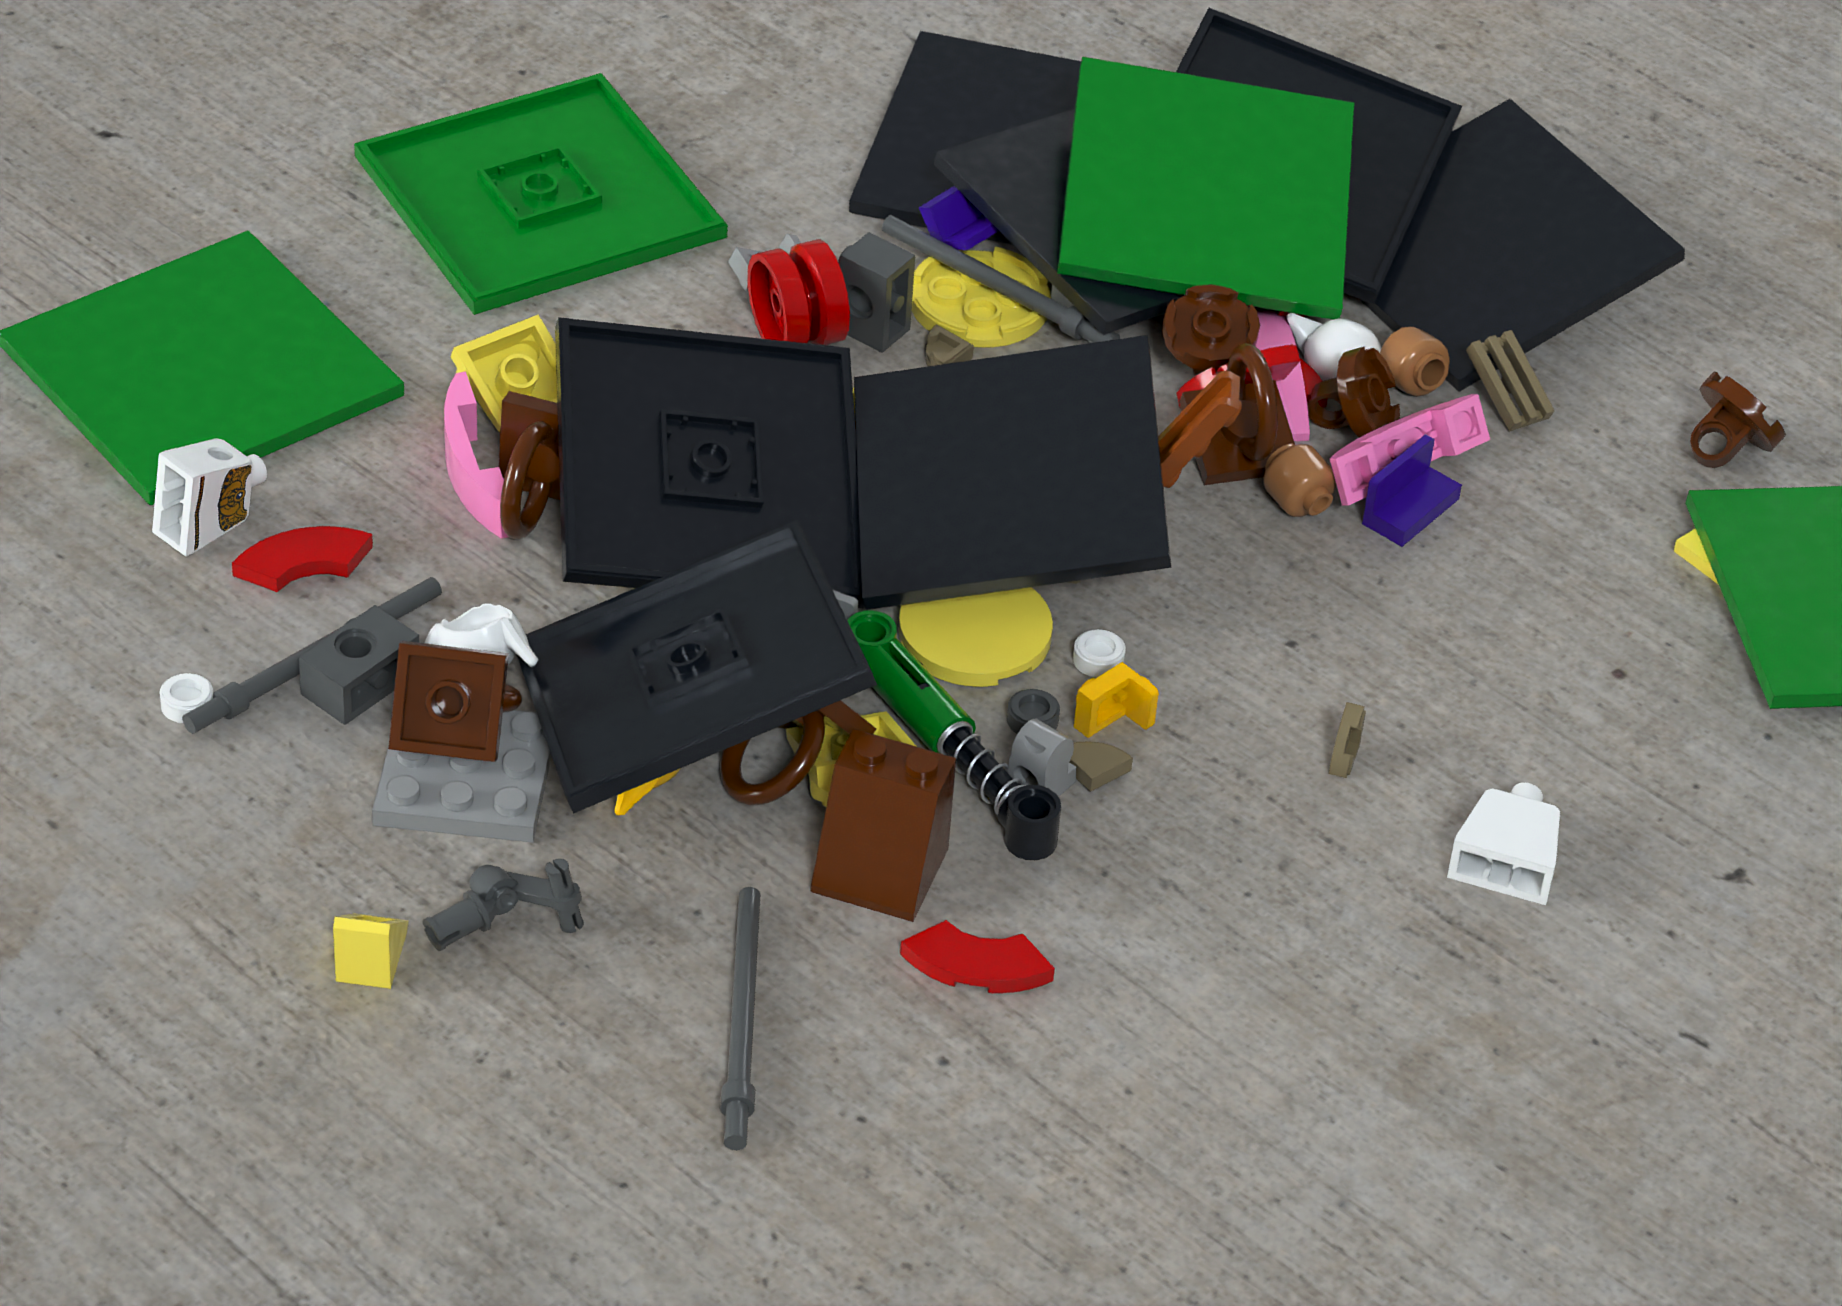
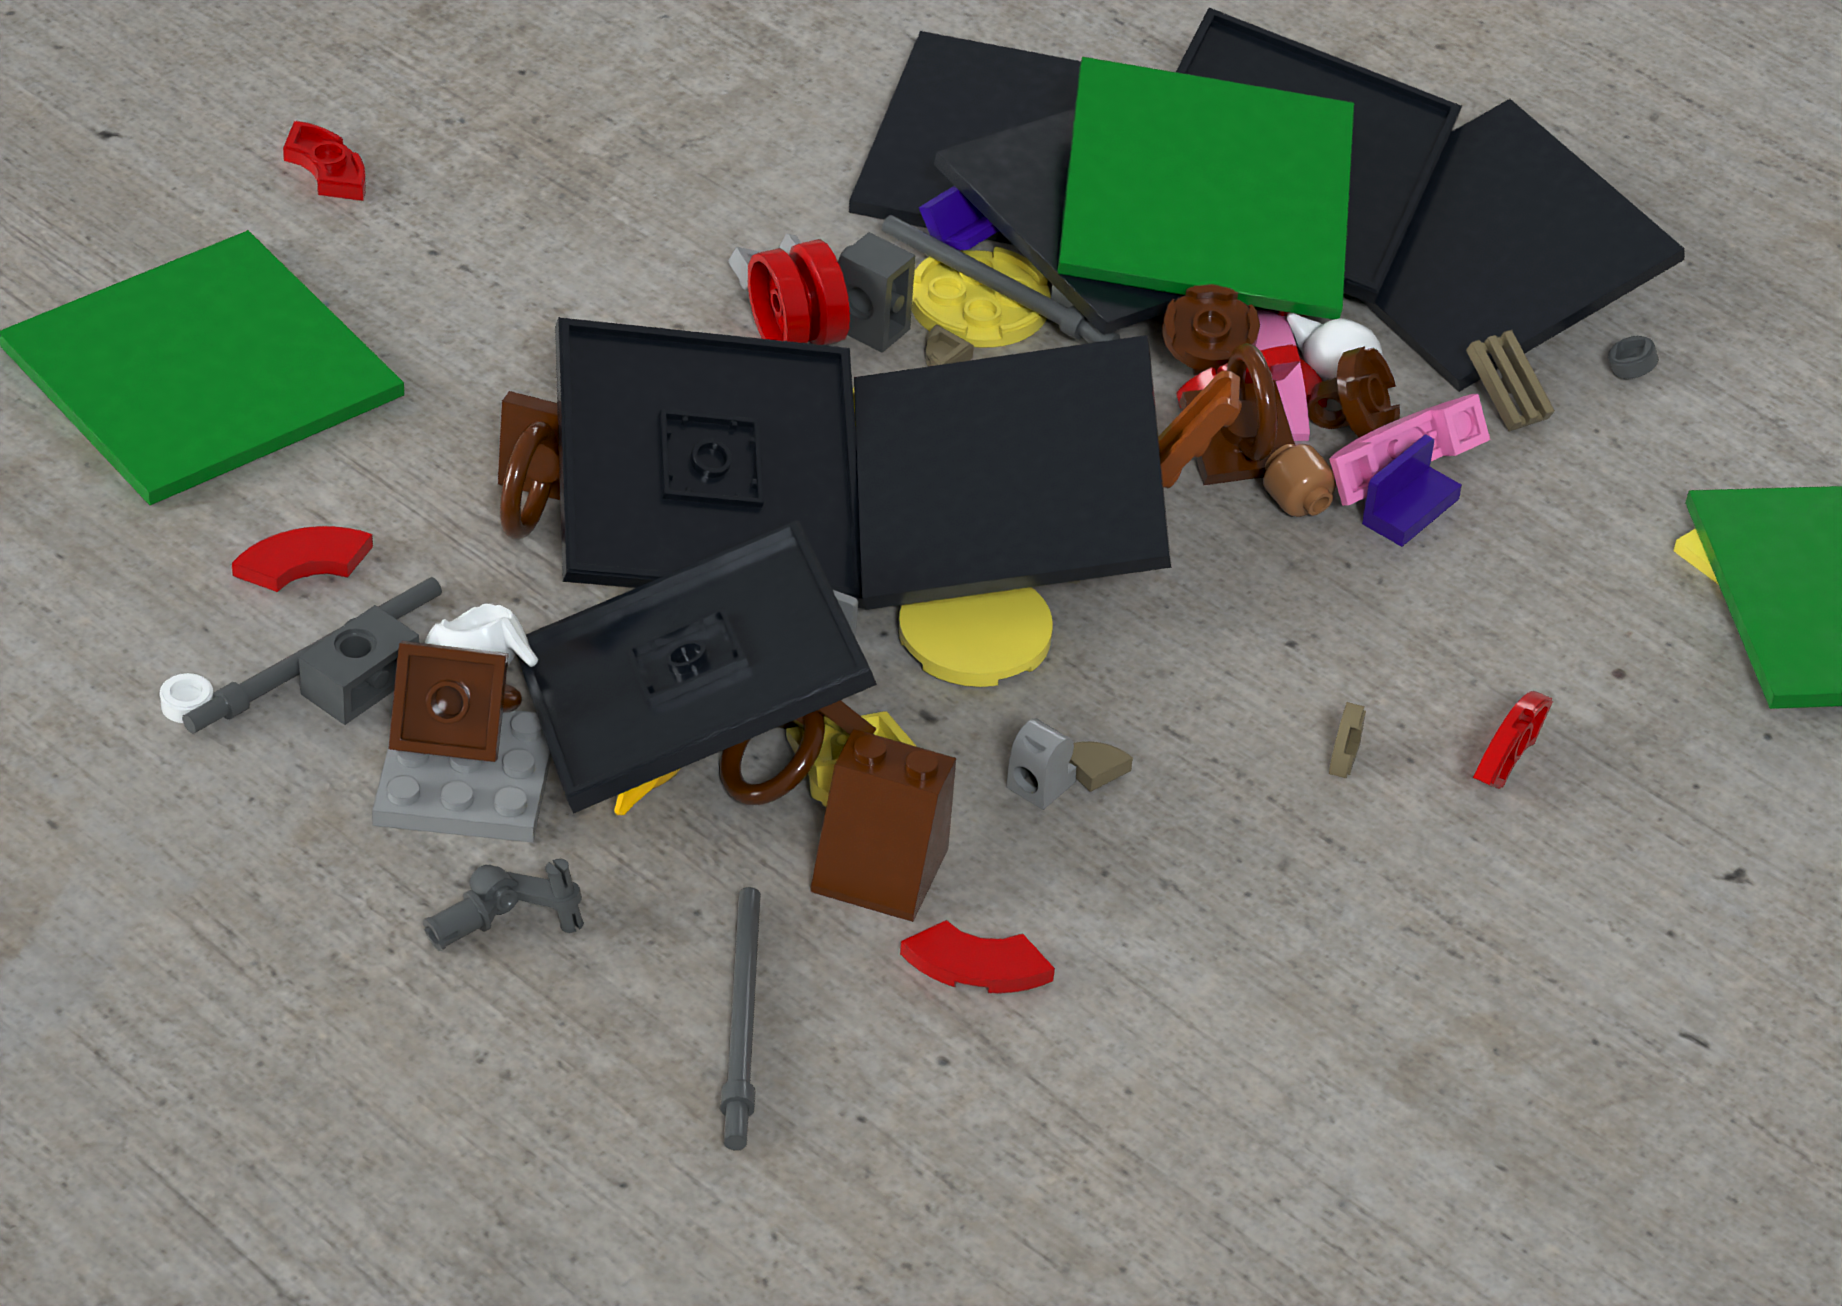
white torso [152,438,267,557] -> none
light yellow slope [333,913,409,989] -> none
green tile [354,73,728,315] -> none
bright pink slope [444,372,509,539] -> none
light yellow slope [450,315,557,432] -> none
piece [848,610,1061,861] -> none
dark grey tile [1007,689,1060,734] -> none
white tile [1073,629,1126,678] -> none
yellow bracket [1074,662,1159,738] -> none
medium nougat head [1380,327,1450,396] -> none
white torso [1447,783,1560,905] -> none
reddish brown tile [1690,372,1786,468] -> none
none -> red tile [283,121,366,201]
none -> red tile [1473,691,1553,789]
none -> dark grey tile [1608,336,1659,379]

